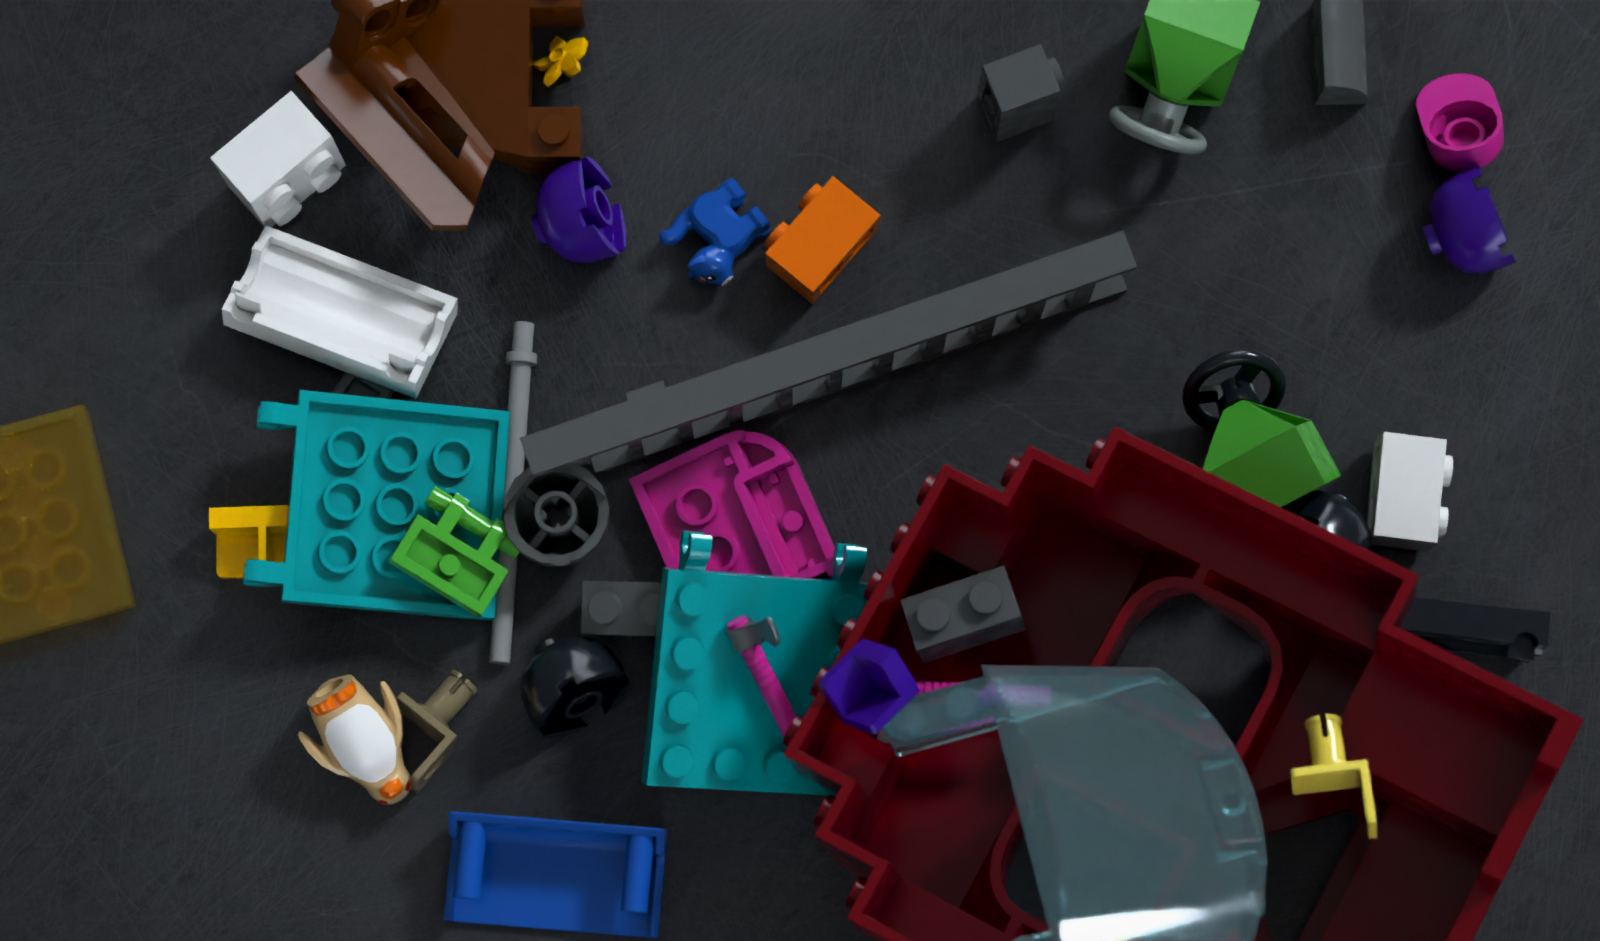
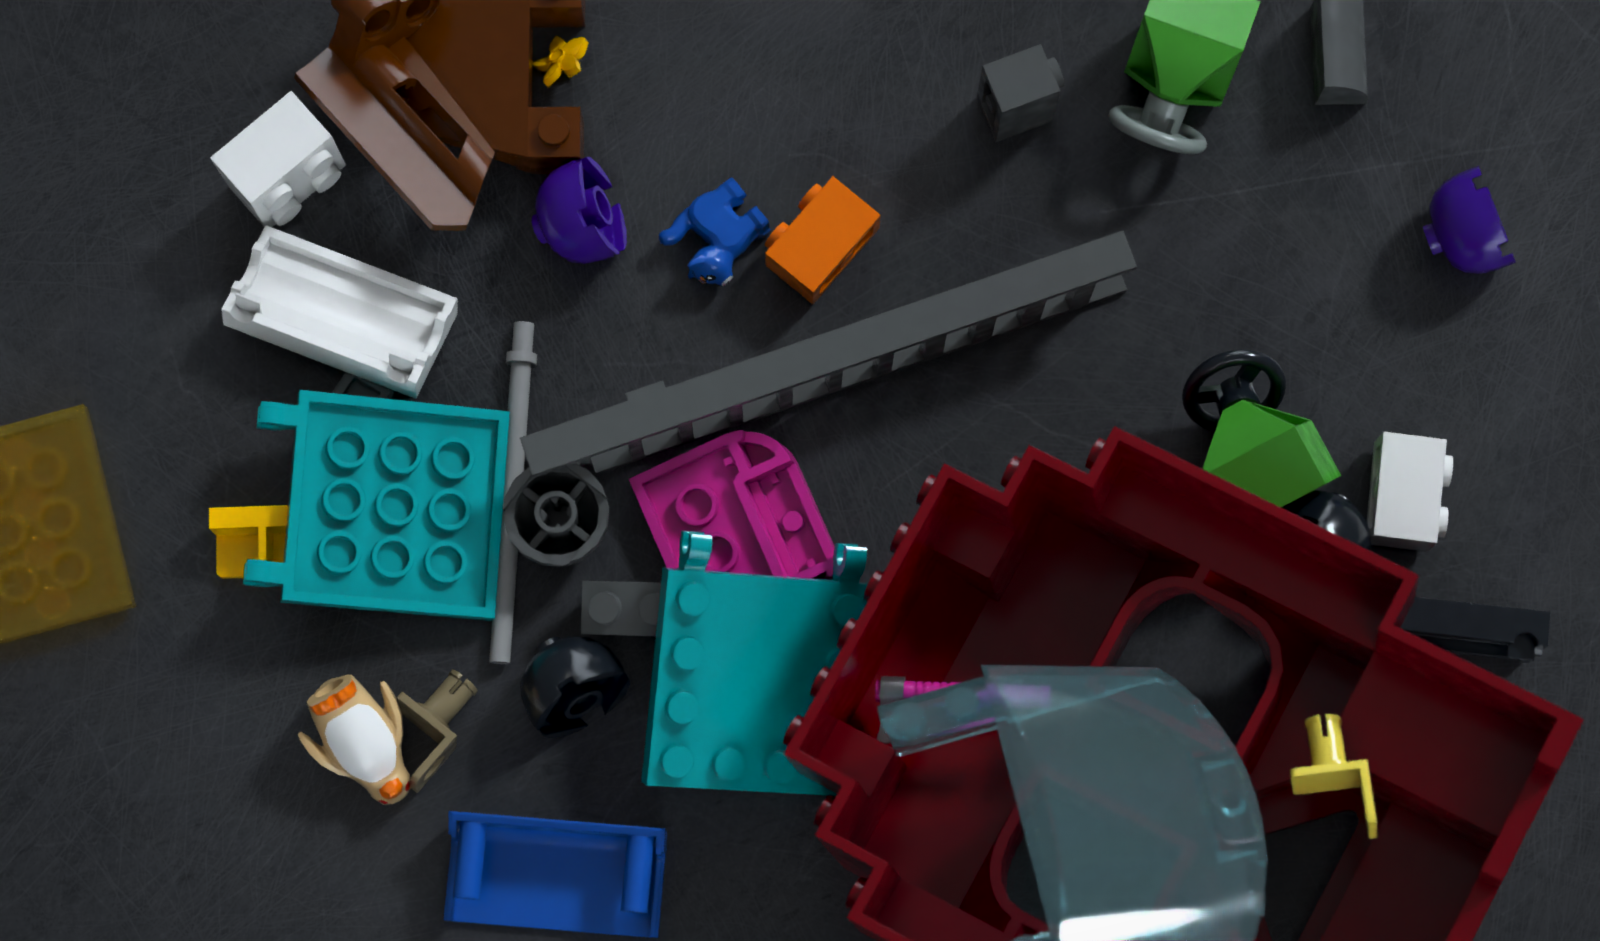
bright green plate [388,486,520,618] -> none
dark pink piece [725,615,796,738] -> none
dark purple panel [818,638,920,734] -> none
dark grey brick [900,566,1026,664] -> none
dark pink cap [1416,73,1504,172] -> none

